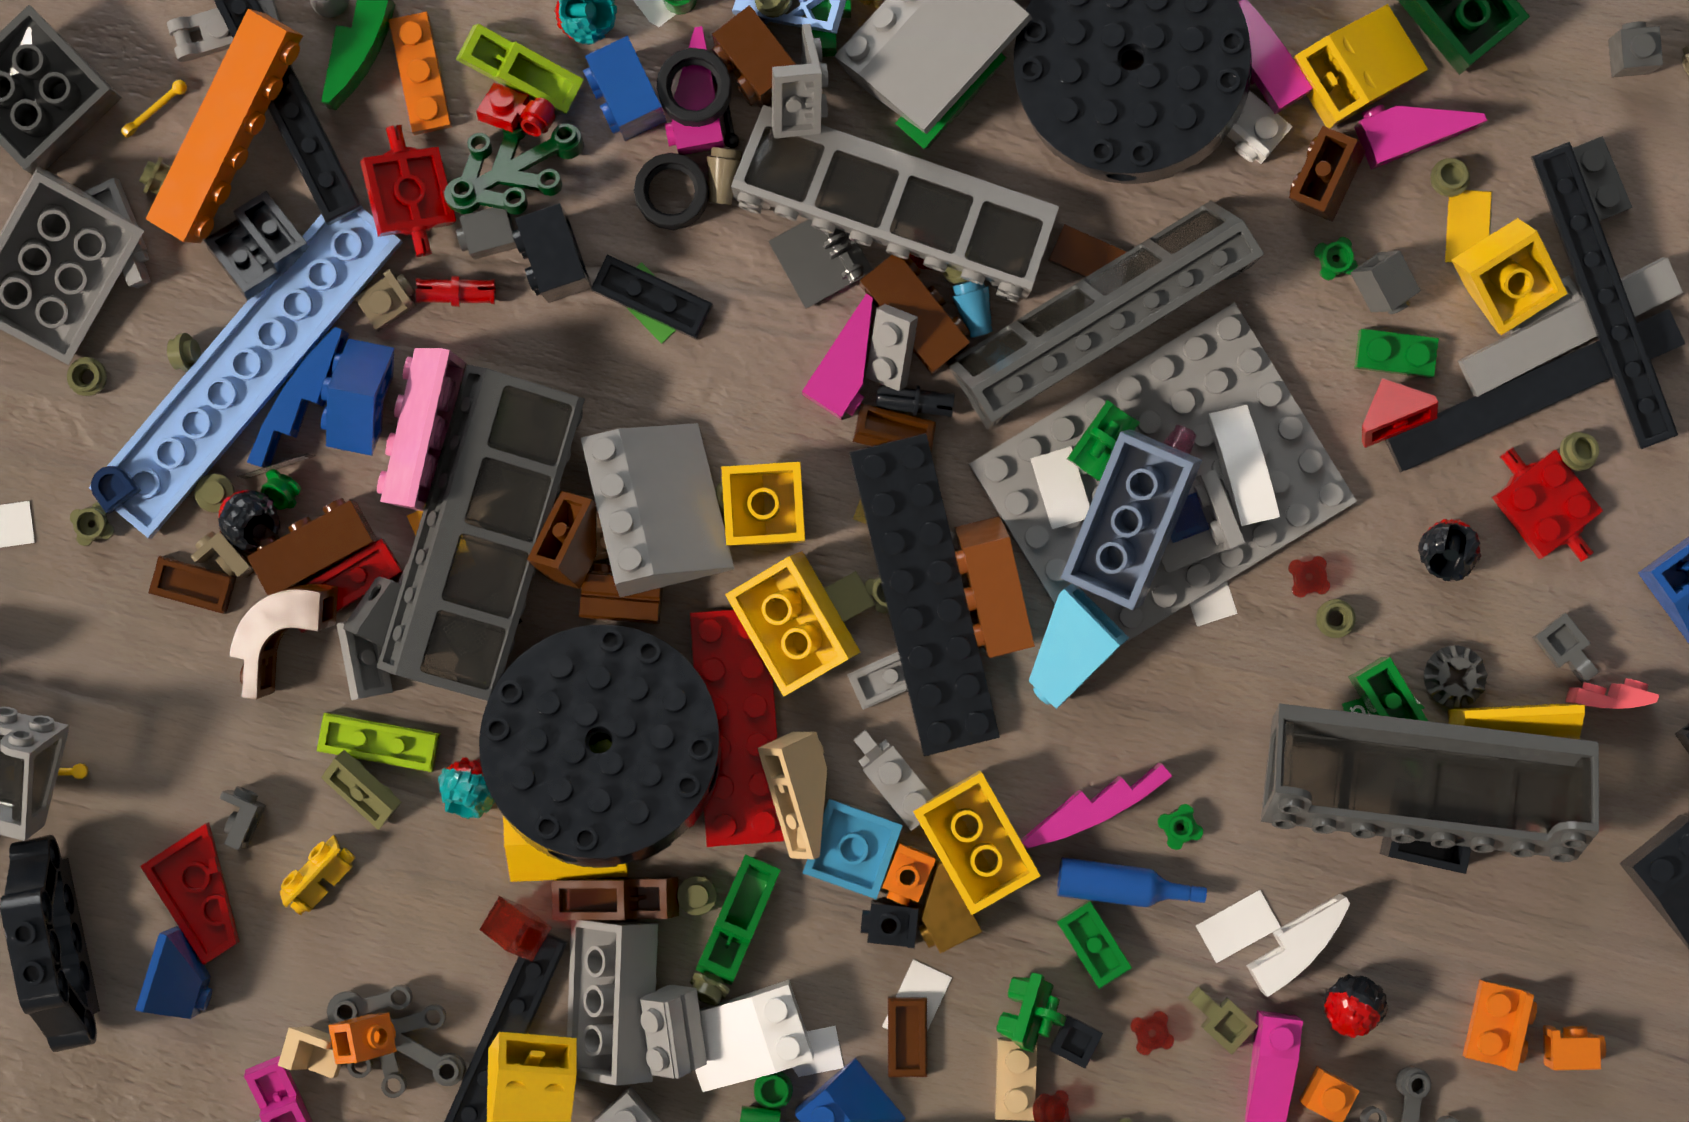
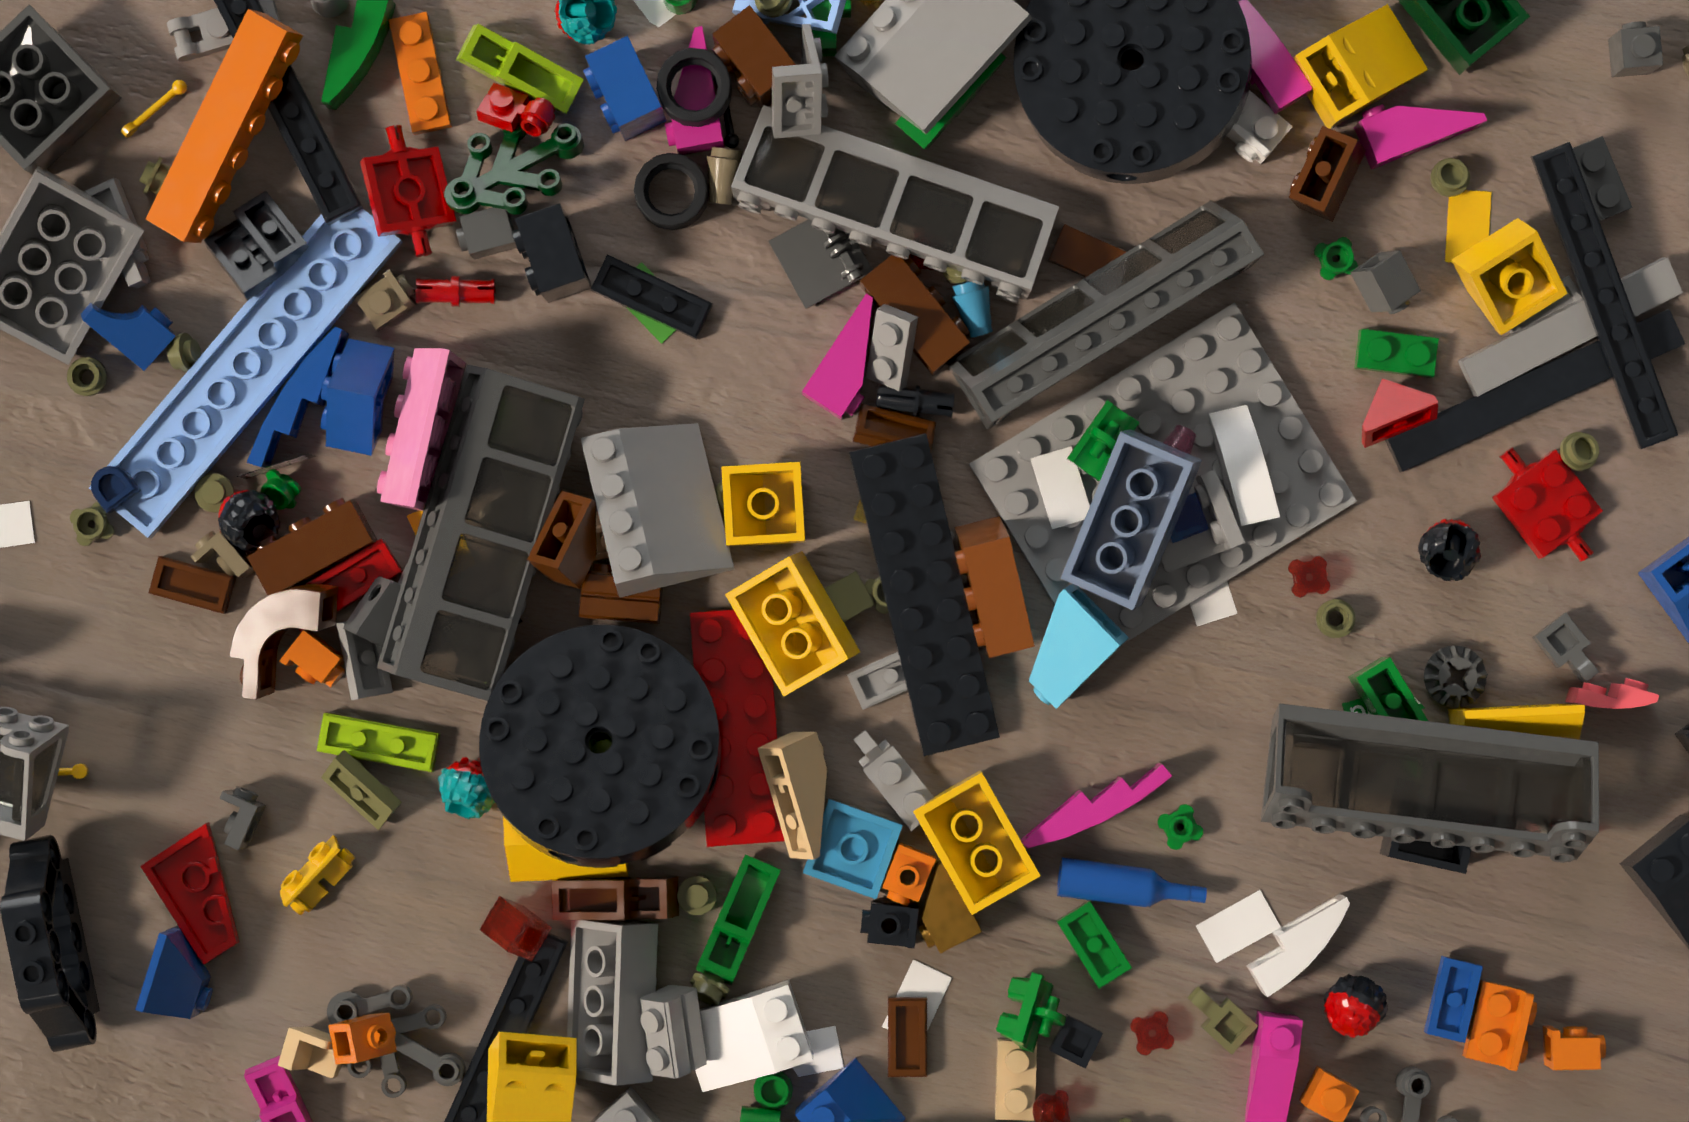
none -> blue arch [81,303,175,371]
none -> orange brick [279,630,345,688]
none -> blue plate [1424,955,1483,1043]

